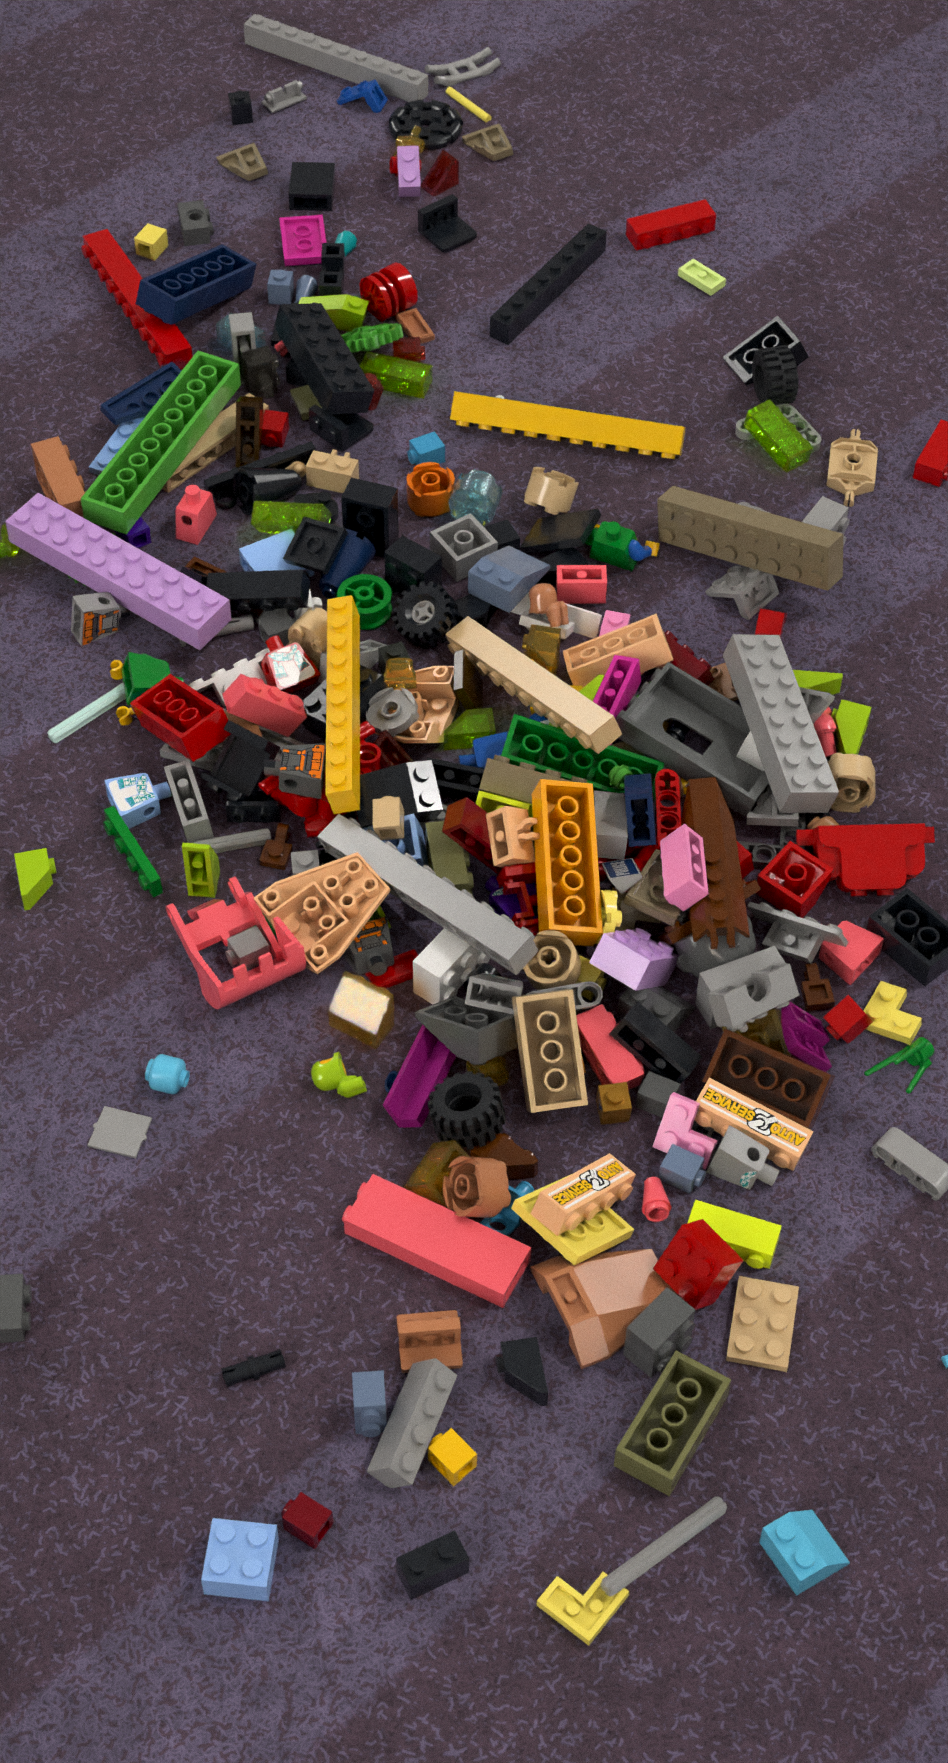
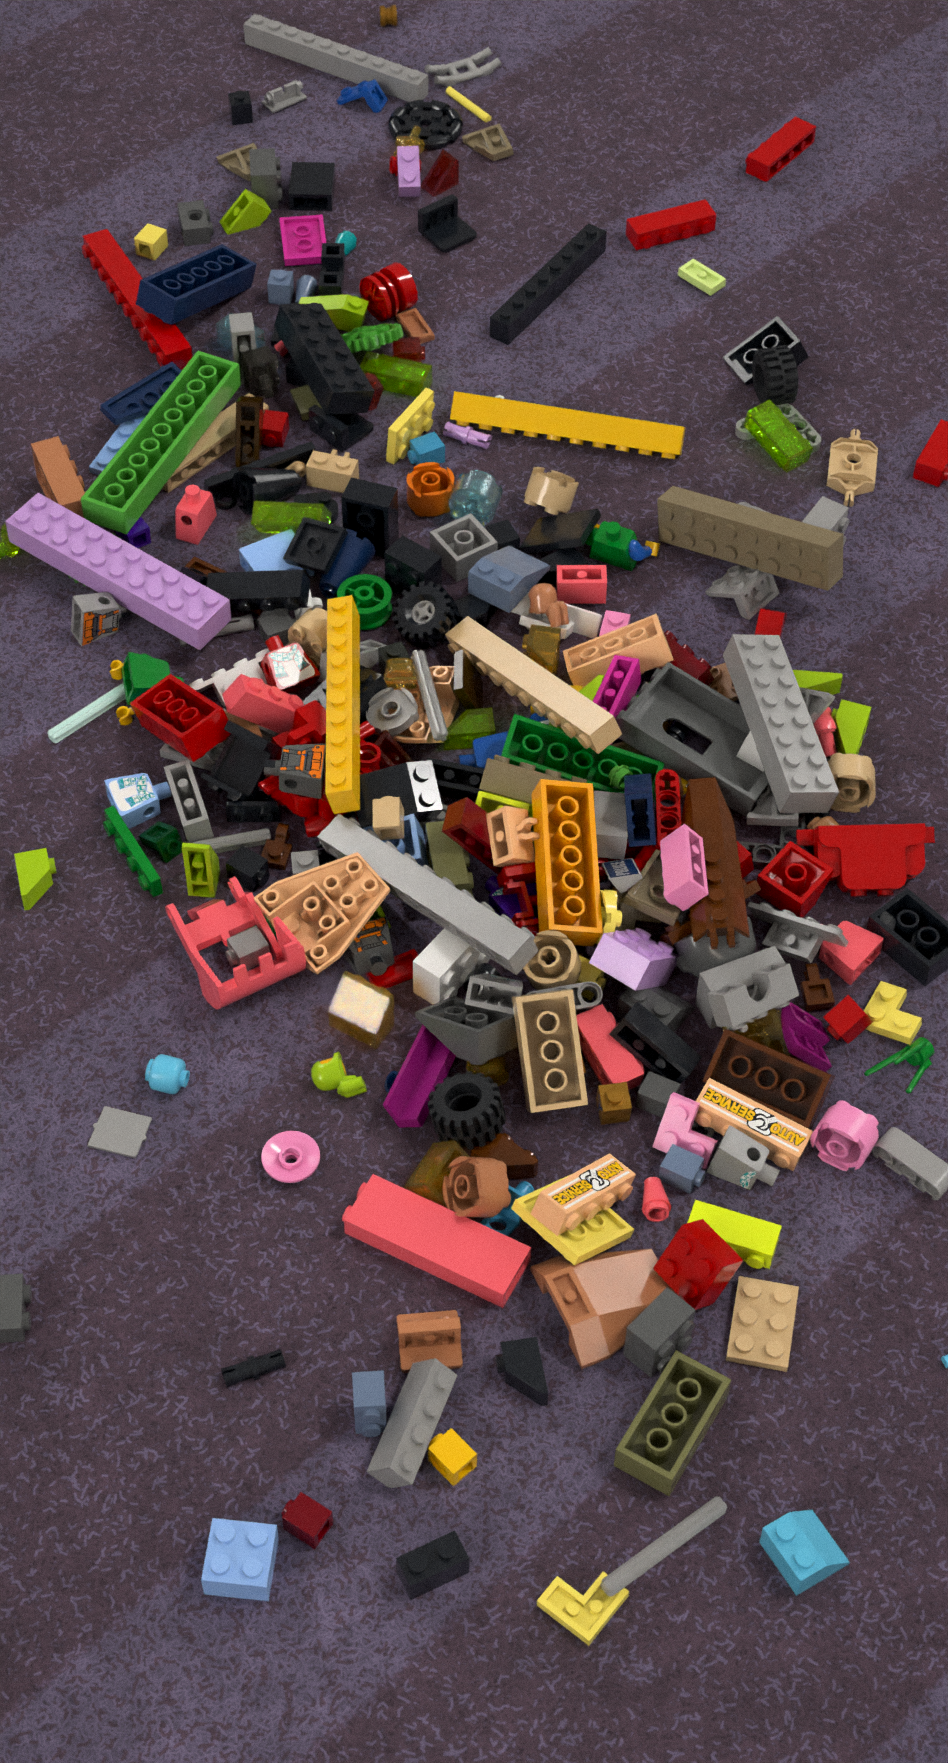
none -> dark green bracket [139,821,183,863]
none -> lime slope [219,189,272,235]
none -> black brick [226,846,270,892]
none -> dark grey brick [249,148,283,209]
none -> bright pink dish [261,1131,320,1183]
none -> red brick [271,700,326,760]
none -> pearl gold wheel [379,5,397,27]
none -> light yellow plate [386,388,435,464]
none -> light grey axle [411,650,448,742]
none -> lavender pin [443,422,492,449]
none -> red brick [745,116,816,182]
none -> bright pink brick [810,1100,879,1171]

